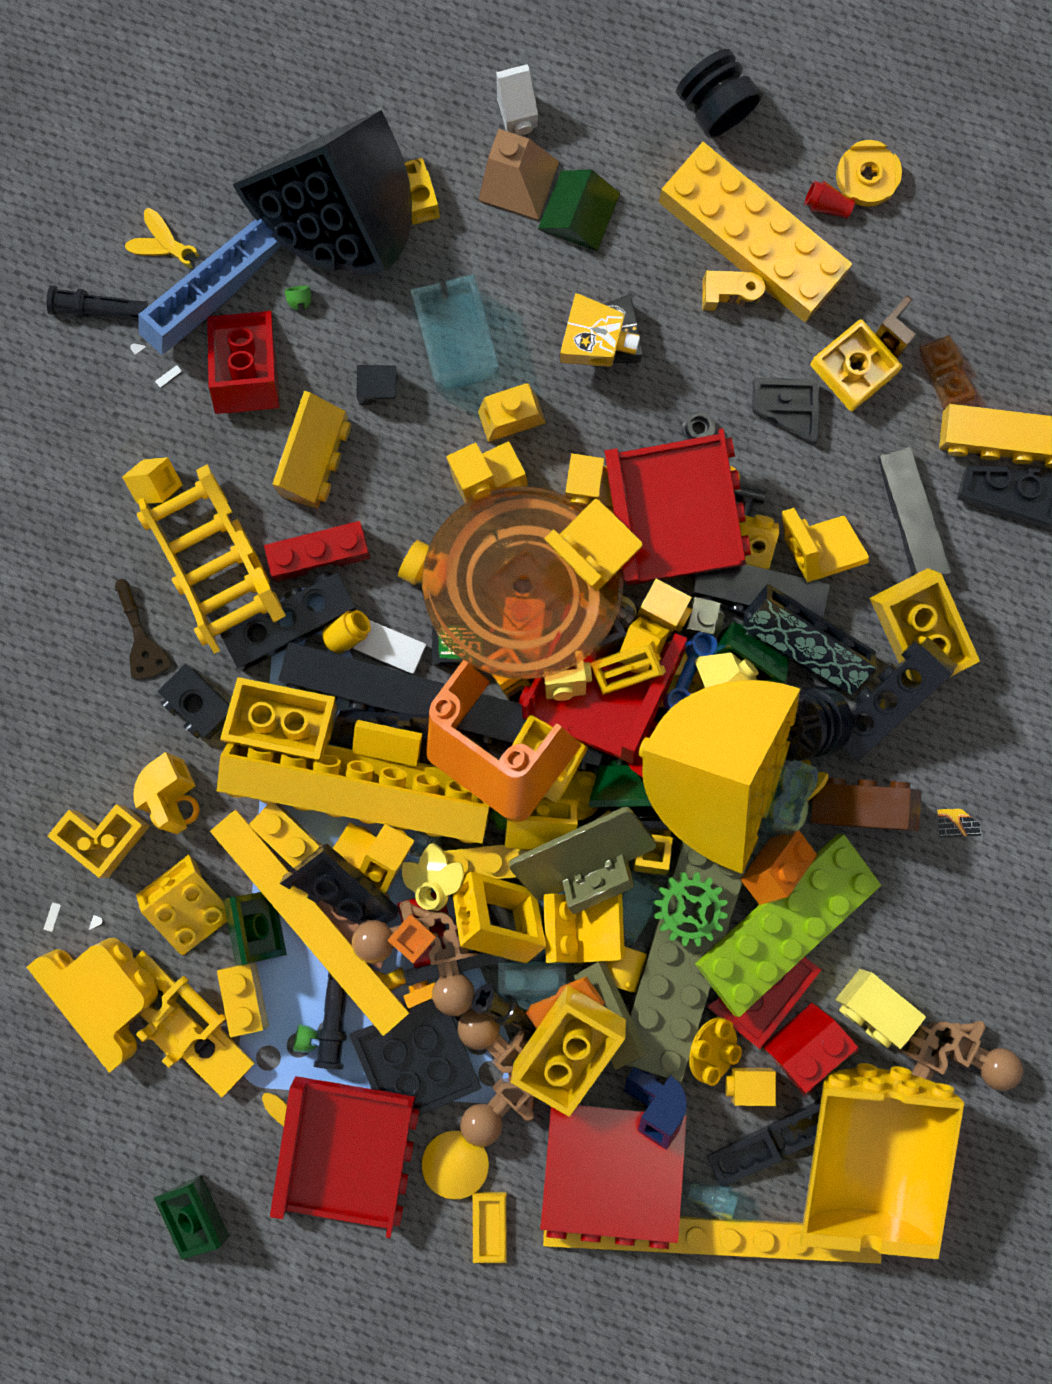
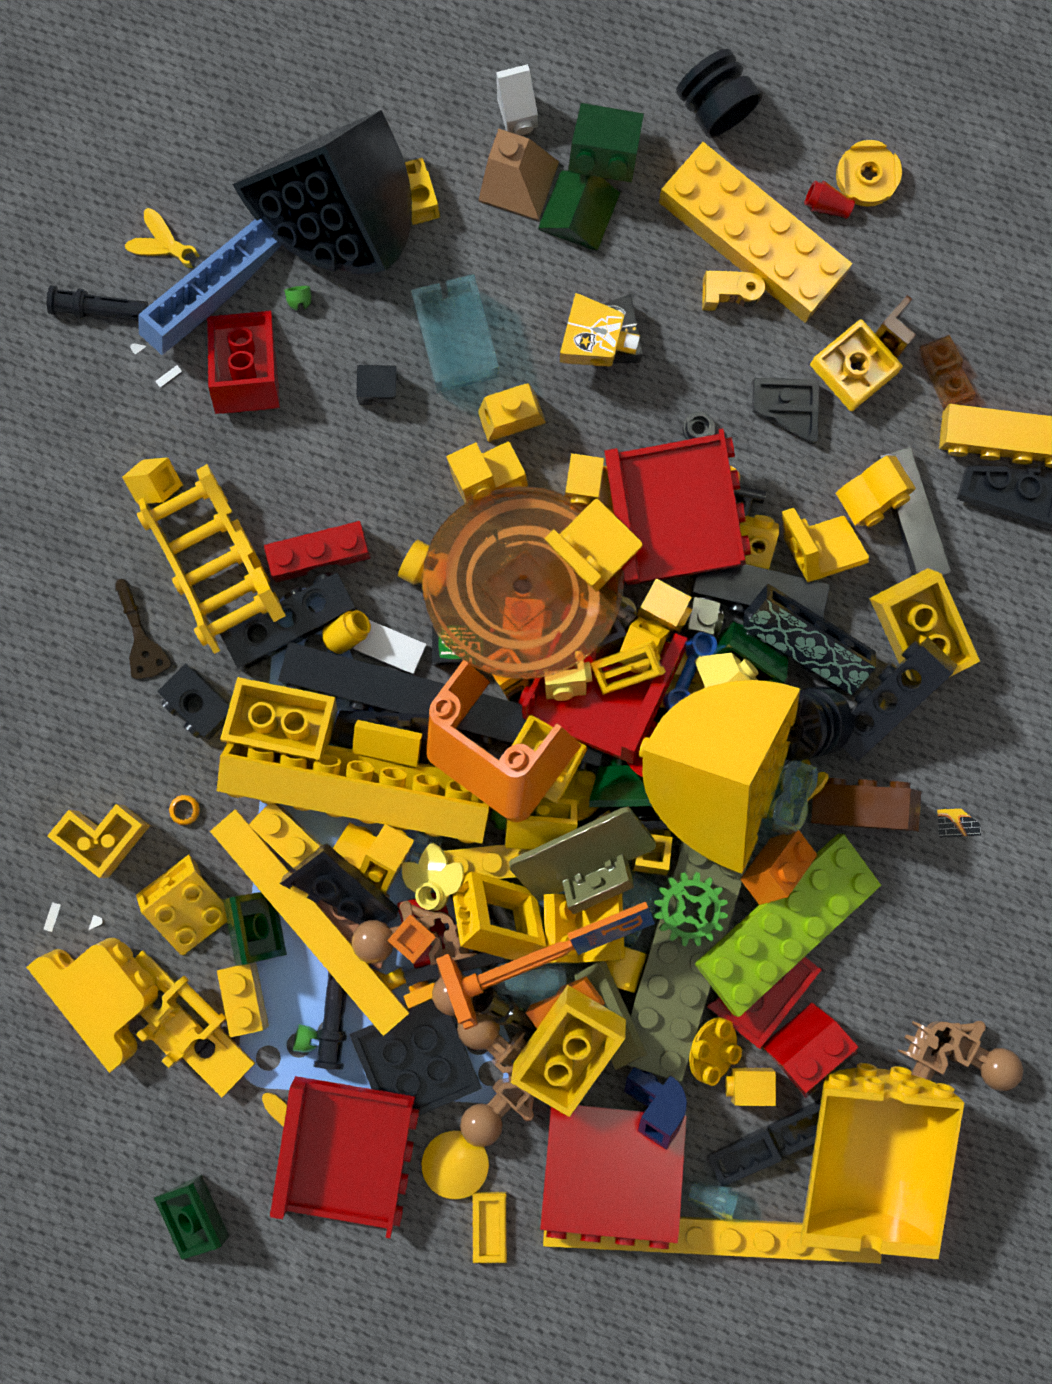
yellow brick [134,752,196,835] -> none
yellow slope [273,391,351,509] -> none
light yellow brick [835,969,926,1049] -> none
none -> orange piece [436,902,655,1030]
none -> dark green brick [568,103,644,183]
none -> yellow brick [835,455,916,527]

